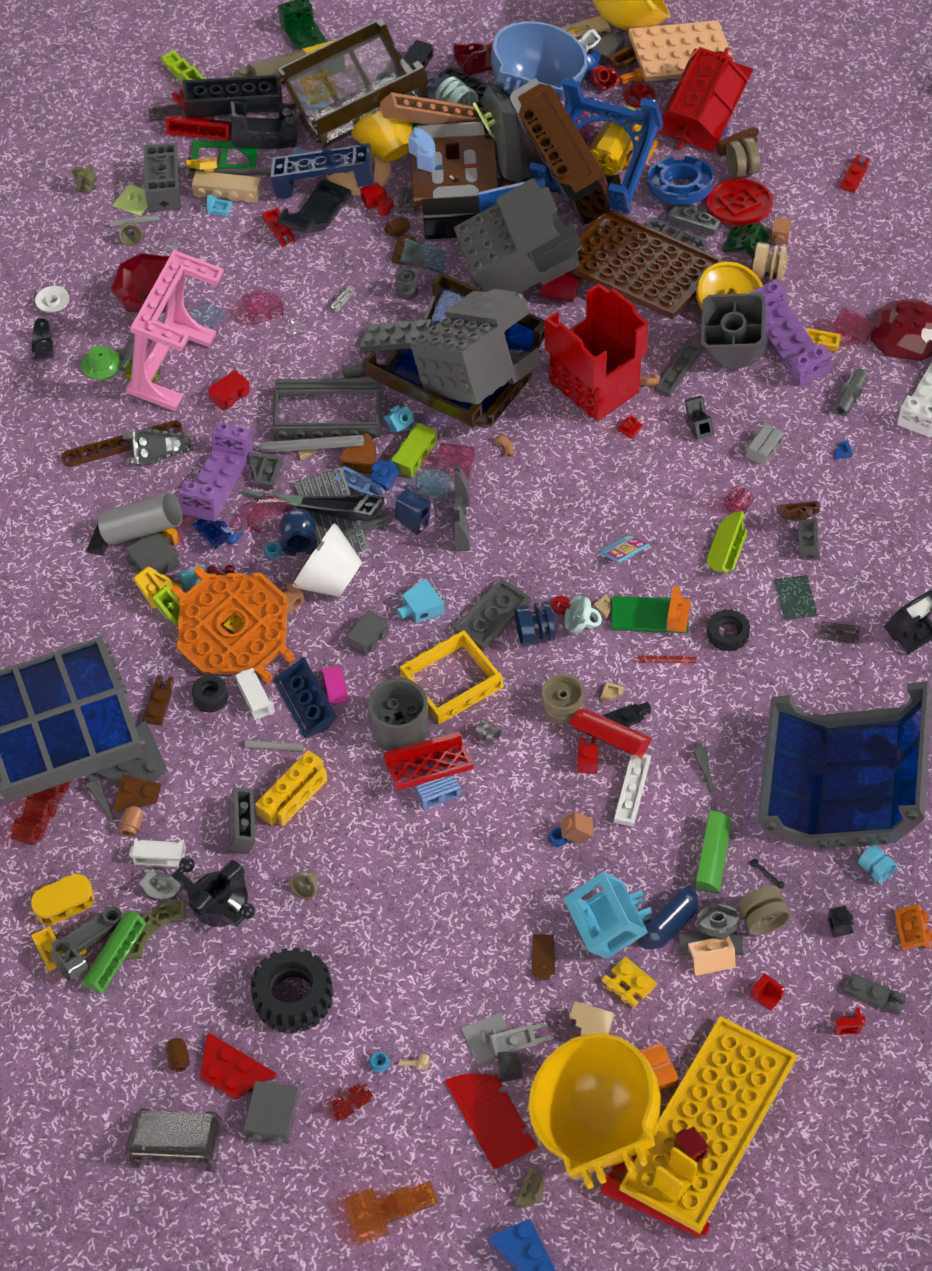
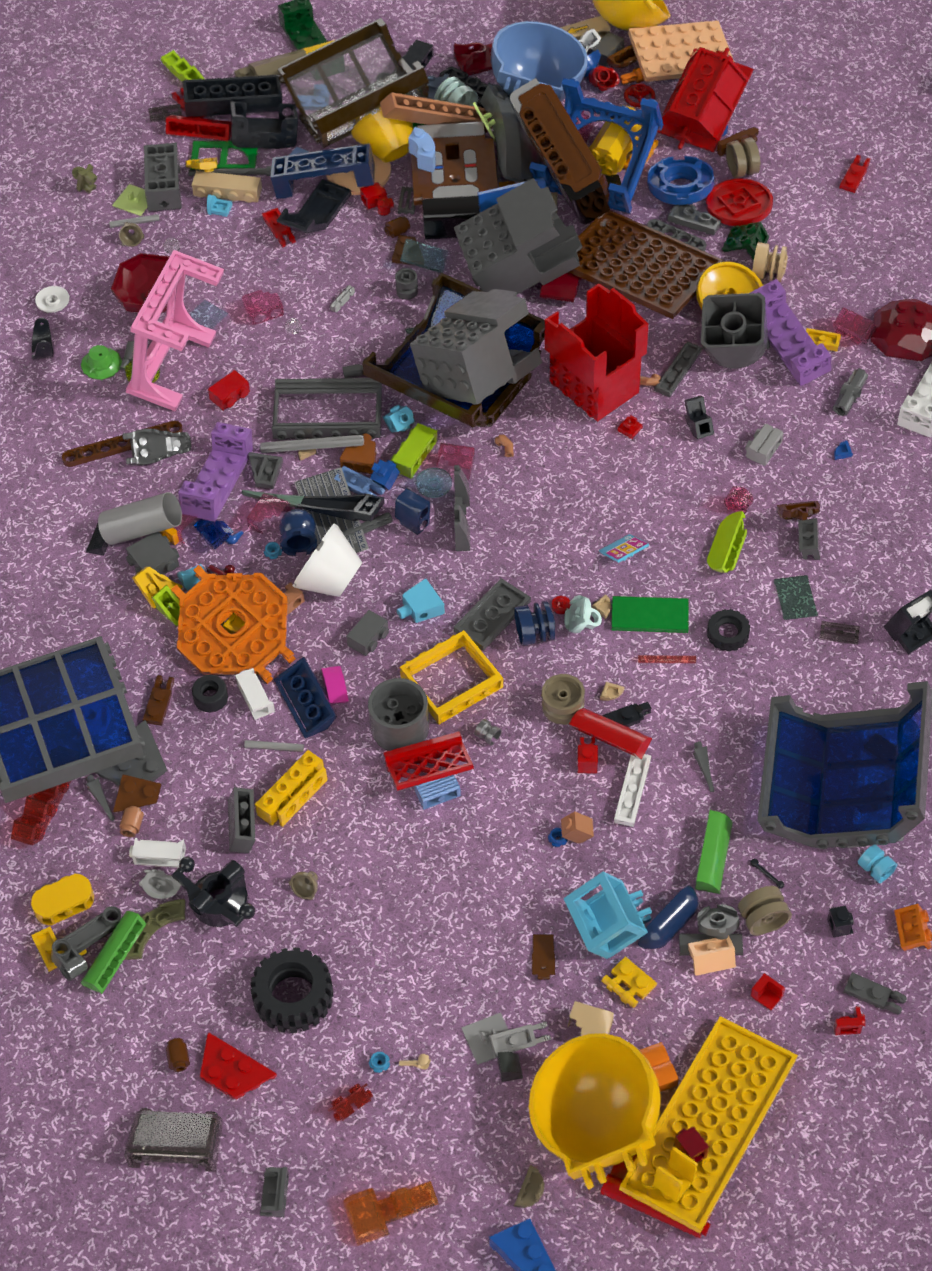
dark grey brick [244,1081,300,1146] -> none
clear yellow window [301,70,338,105] -> none
dark grey plate [359,319,434,352] -> none
red piece [445,1073,538,1170] -> none
orange bracket [667,586,691,633] -> none
nougat brick [771,217,792,244] -> none
none -> dark grey hinge [260,1167,289,1217]

